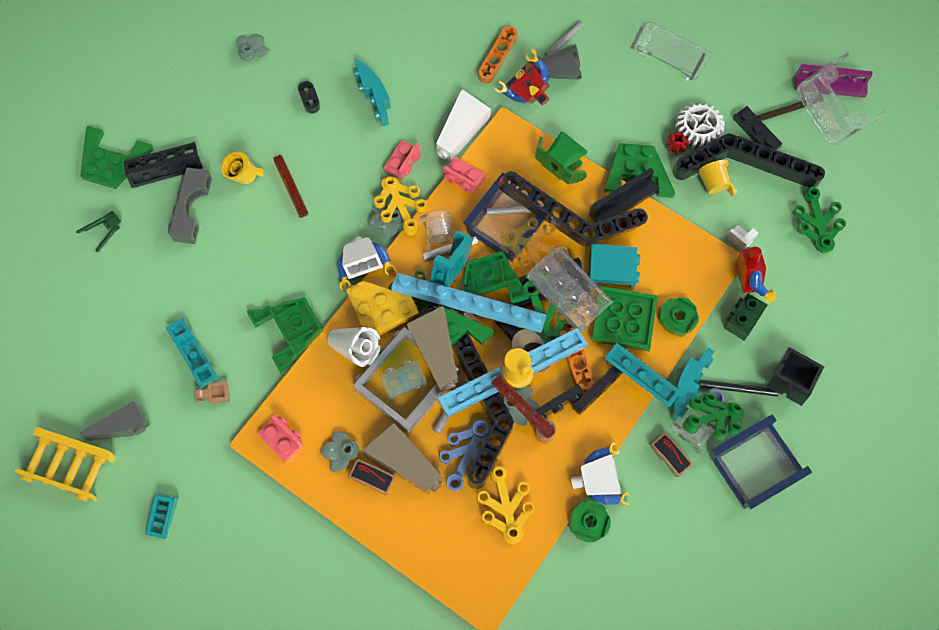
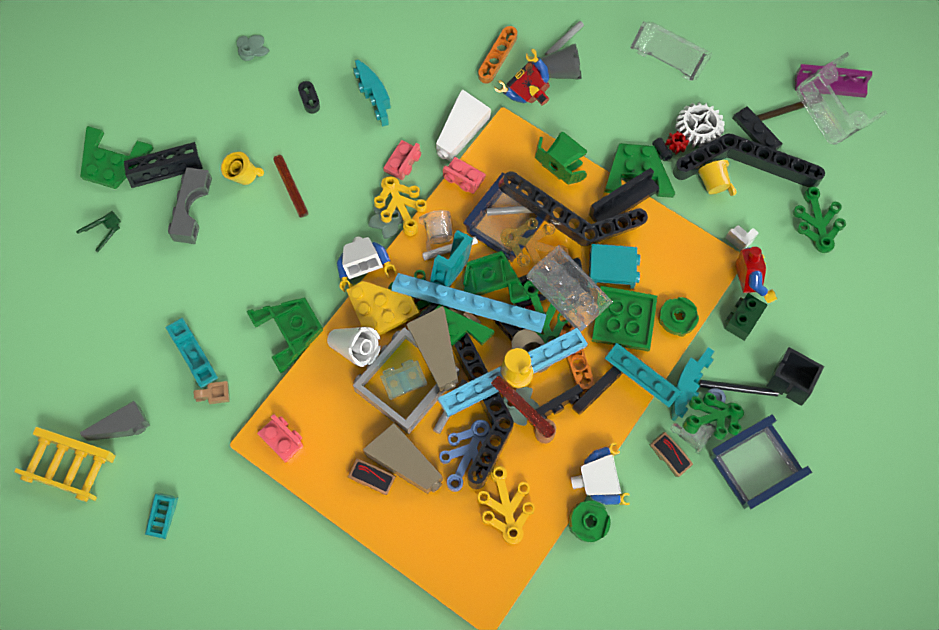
sand green plate [320,432,359,472] -> none
none -> black pin [652,138,673,161]

